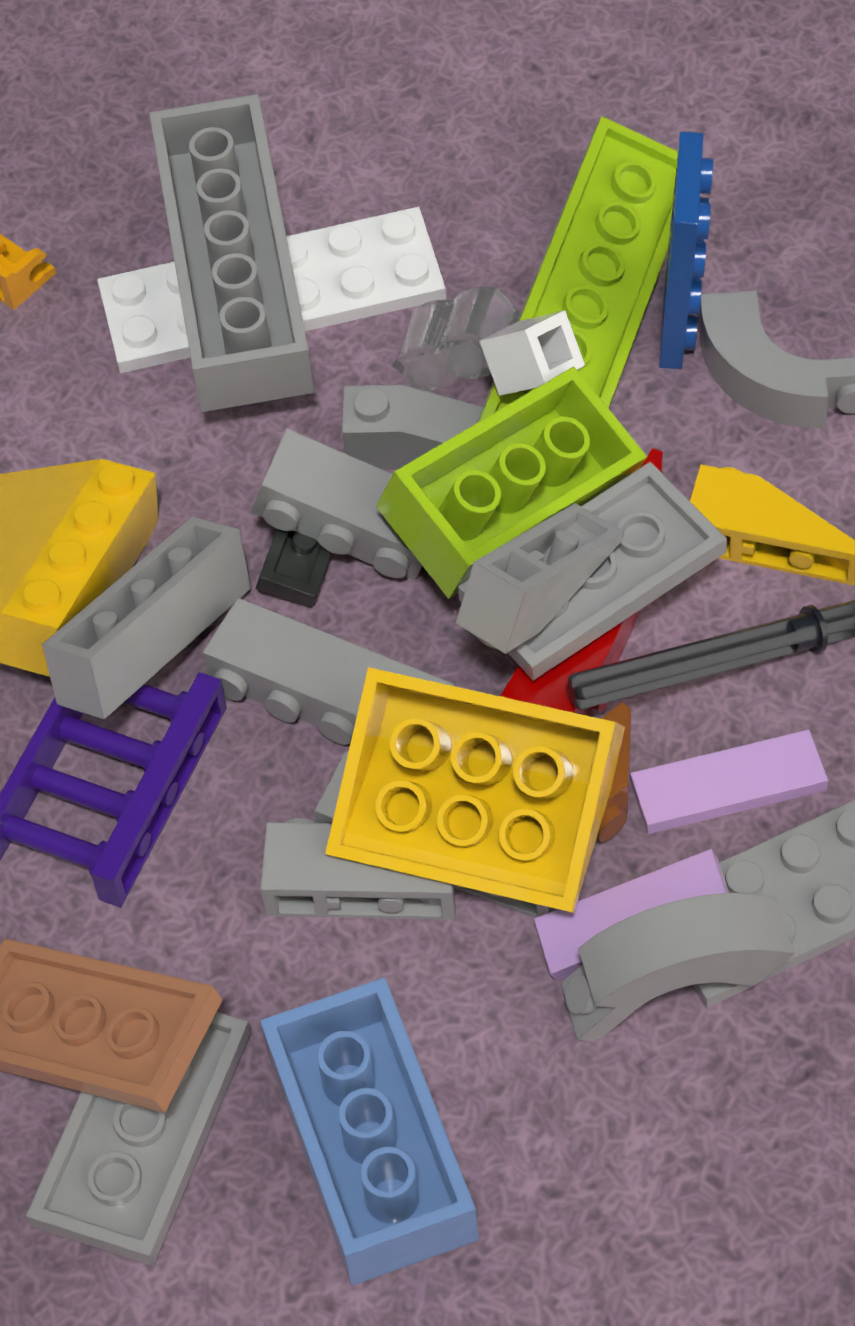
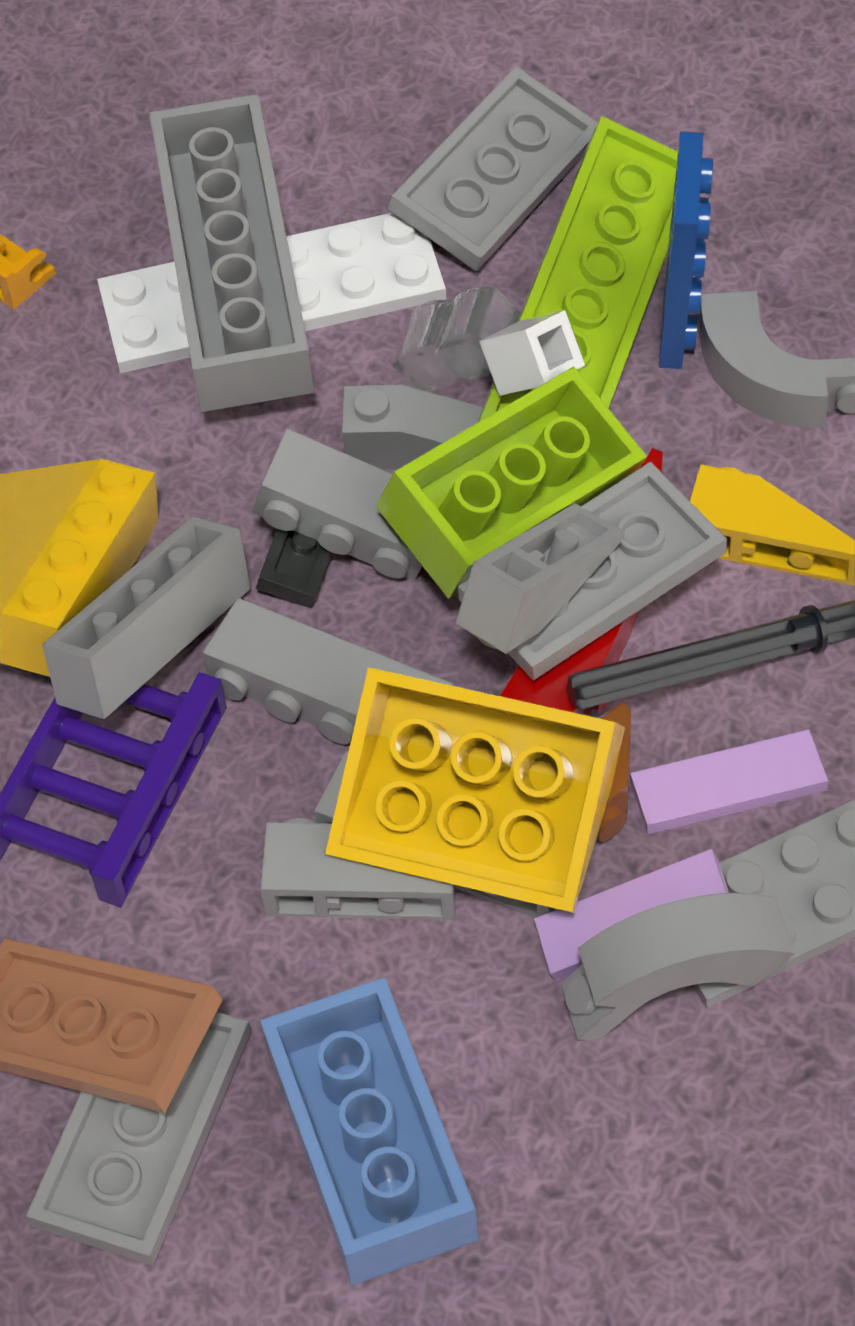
none -> light grey plate [388,66,598,271]

